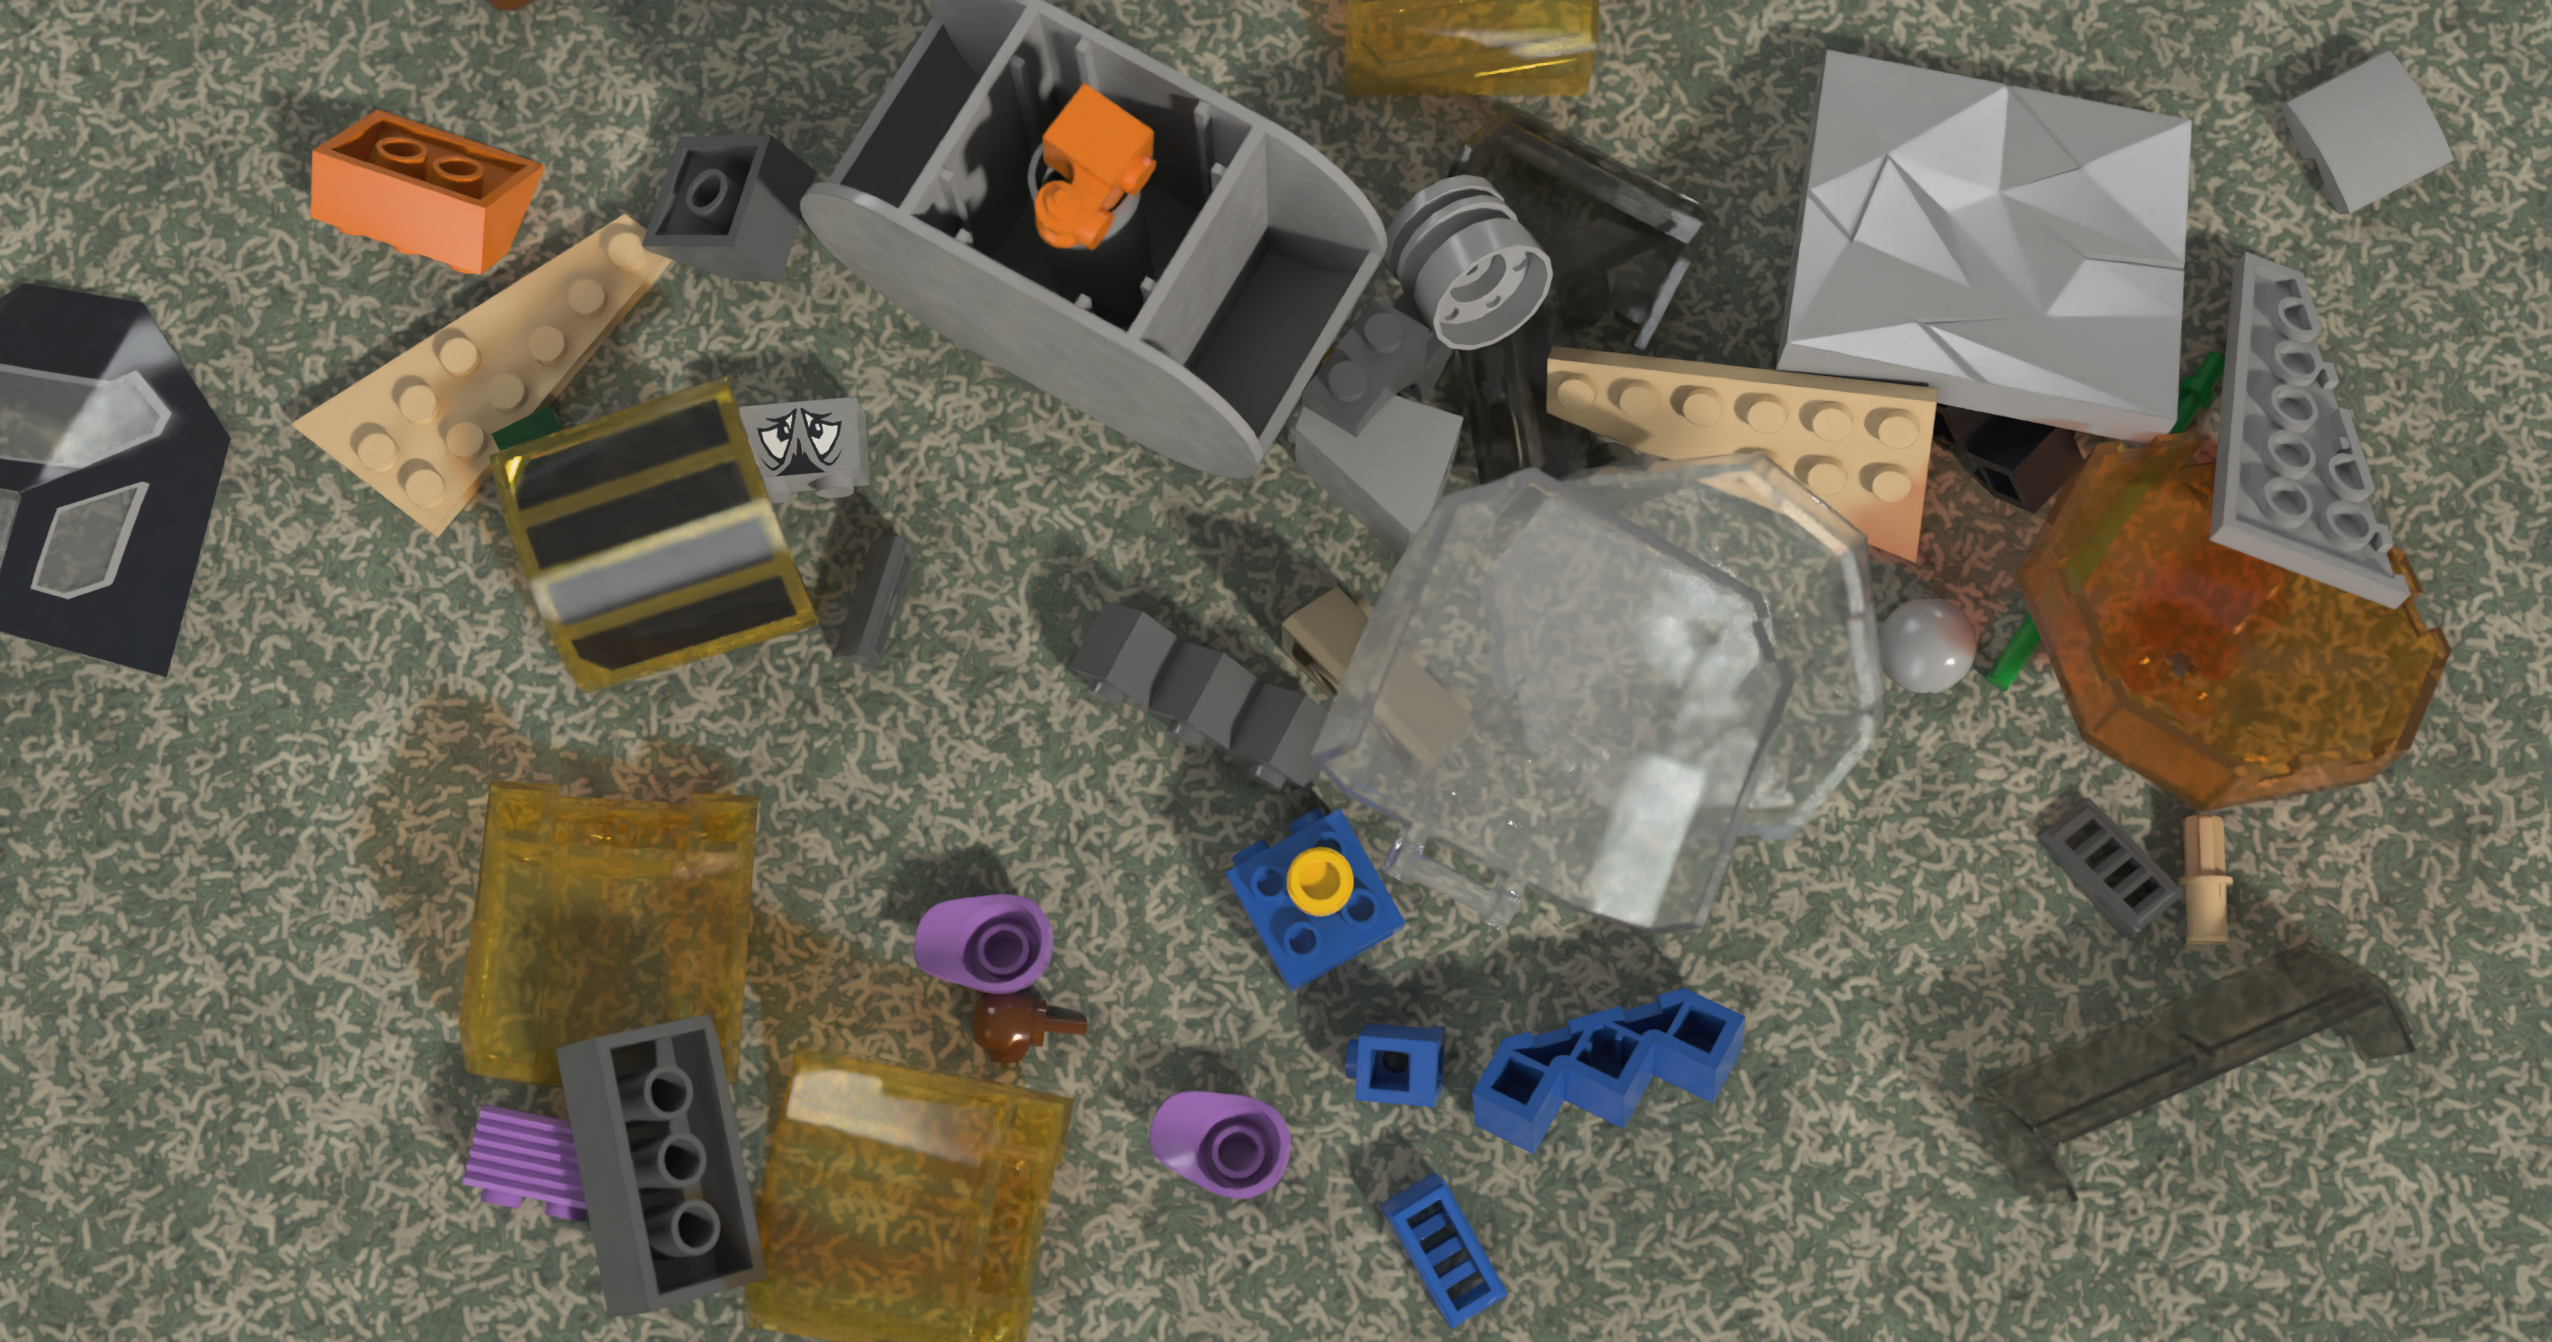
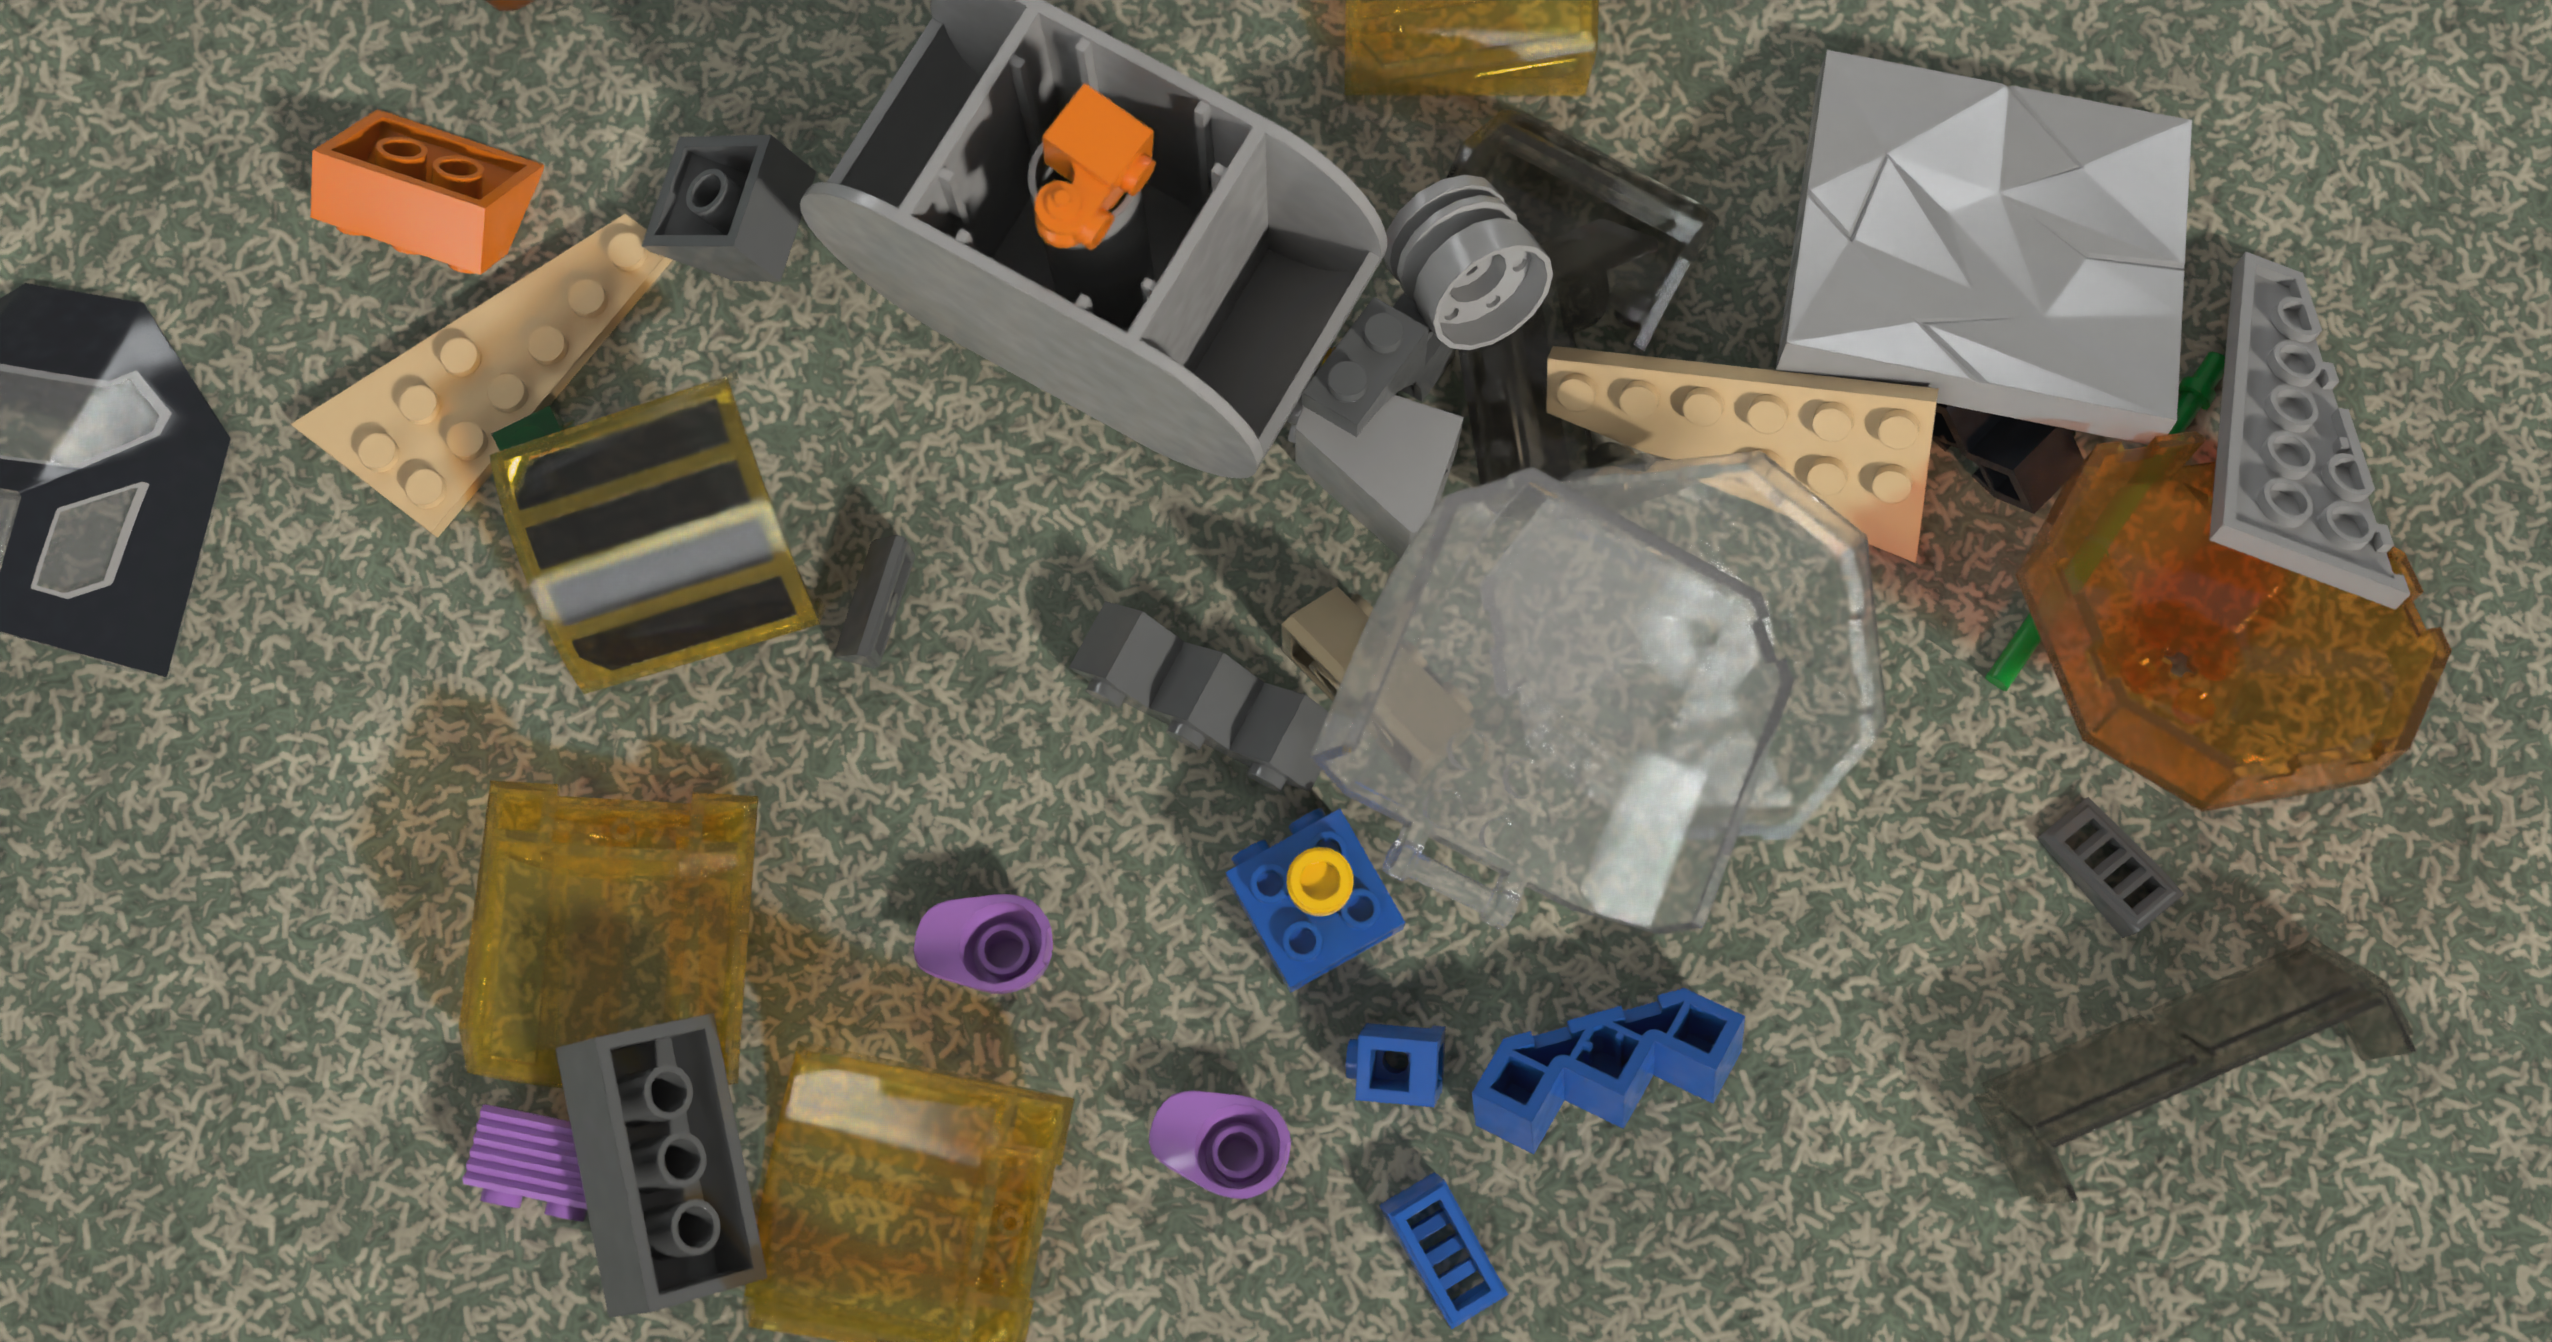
light grey brick [731,396,870,503] -> none
reddish brown piece [972,992,1087,1063] -> none
light grey hair [1878,598,1977,694] -> none
tan axle [2178,814,2233,945] -> none
light grey slope [2280,50,2454,214] -> none

